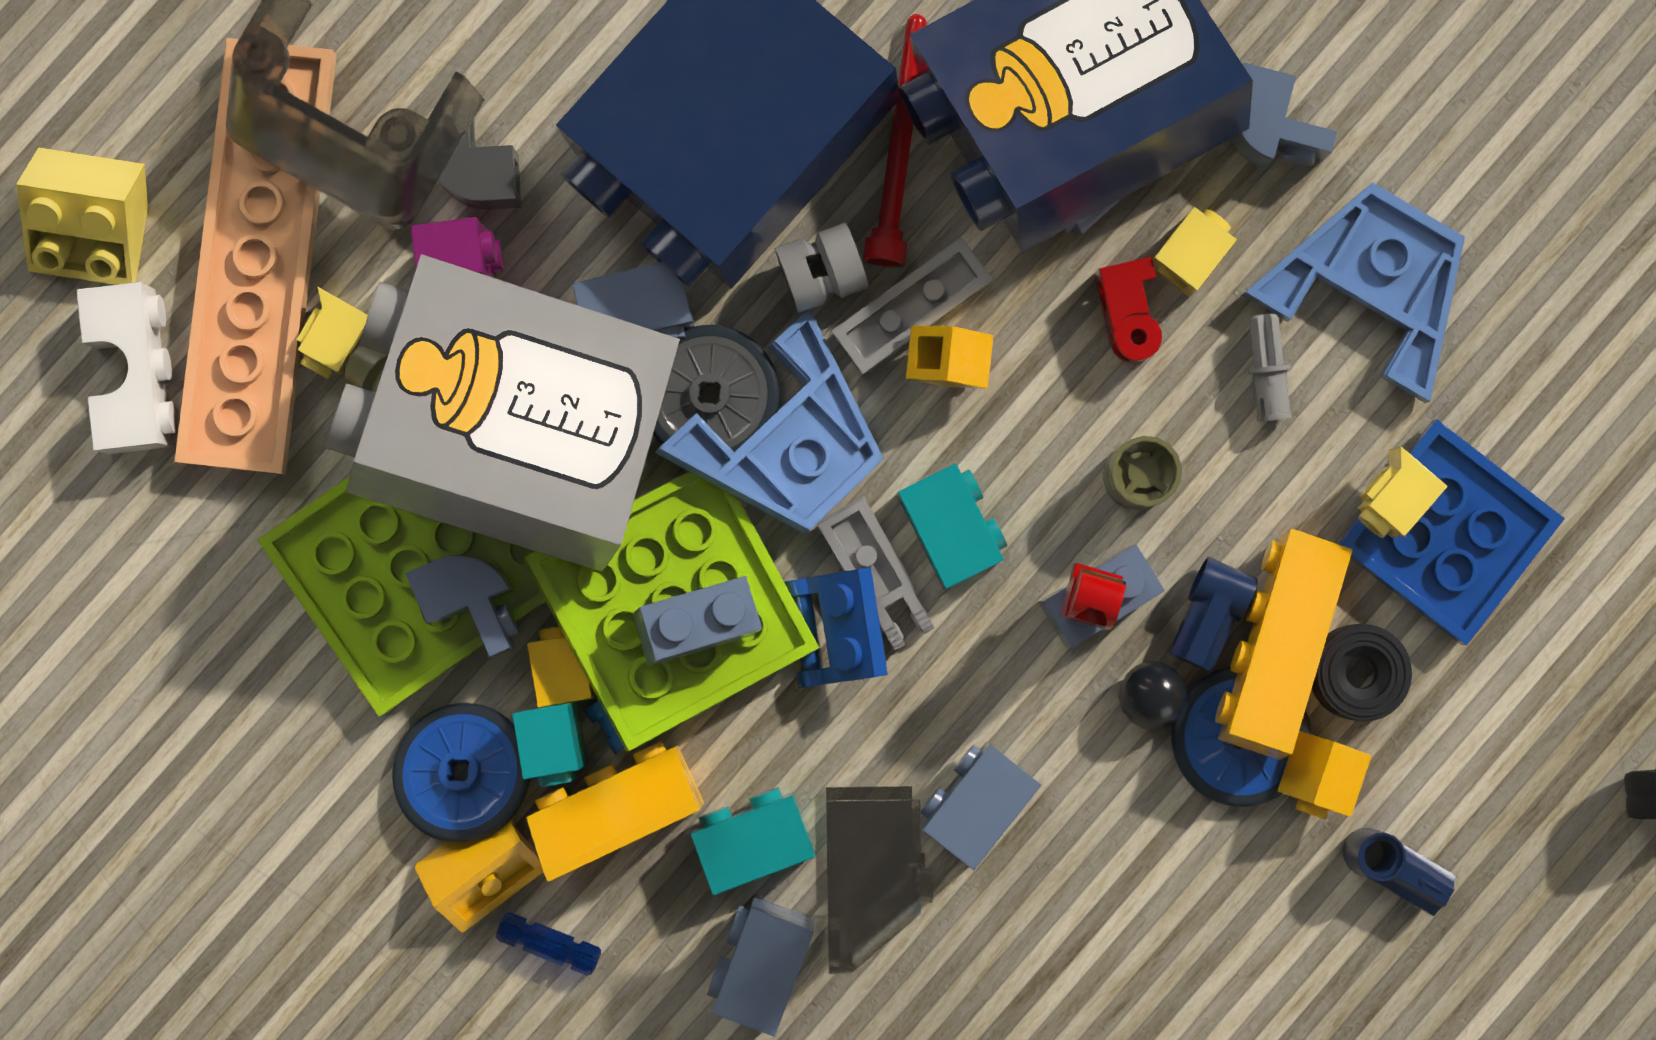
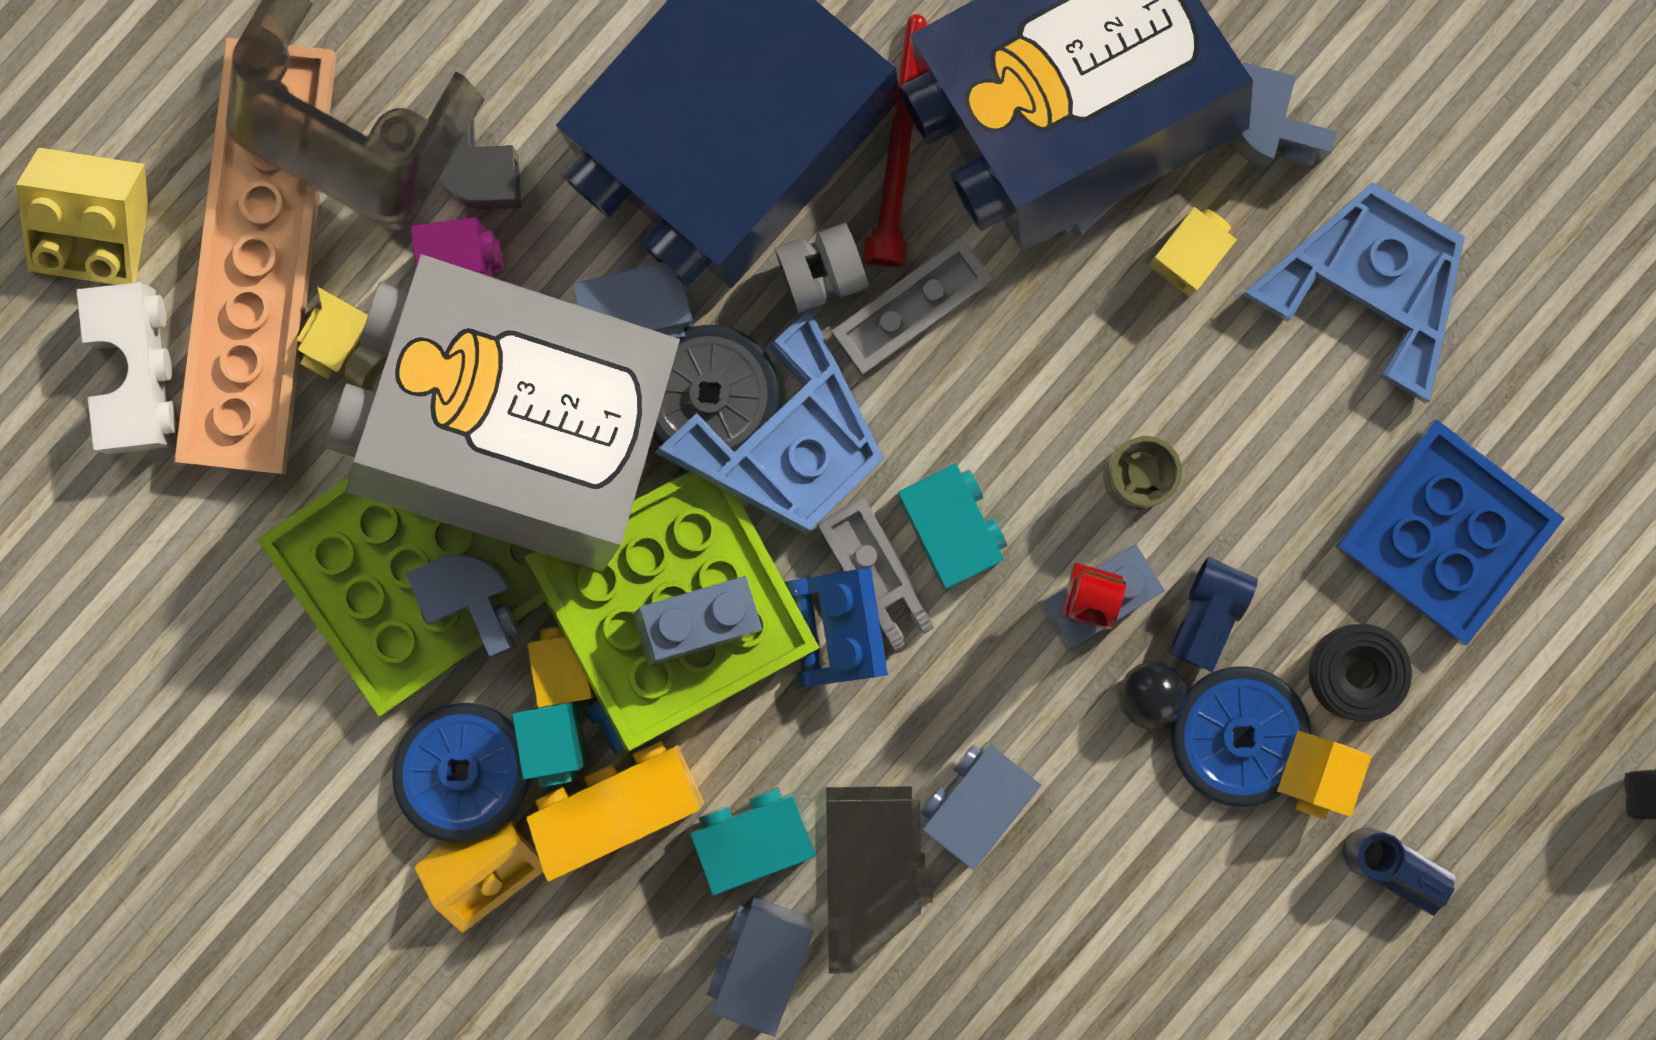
clear blue axle [496,912,601,976] -> none
yellow brick [906,325,994,389] -> none
red leg [1094,256,1162,363] -> none
yellow brick [1215,528,1353,760] -> none
light grey axle [1248,314,1292,421] -> none
light yellow window [1358,446,1448,538] -> none

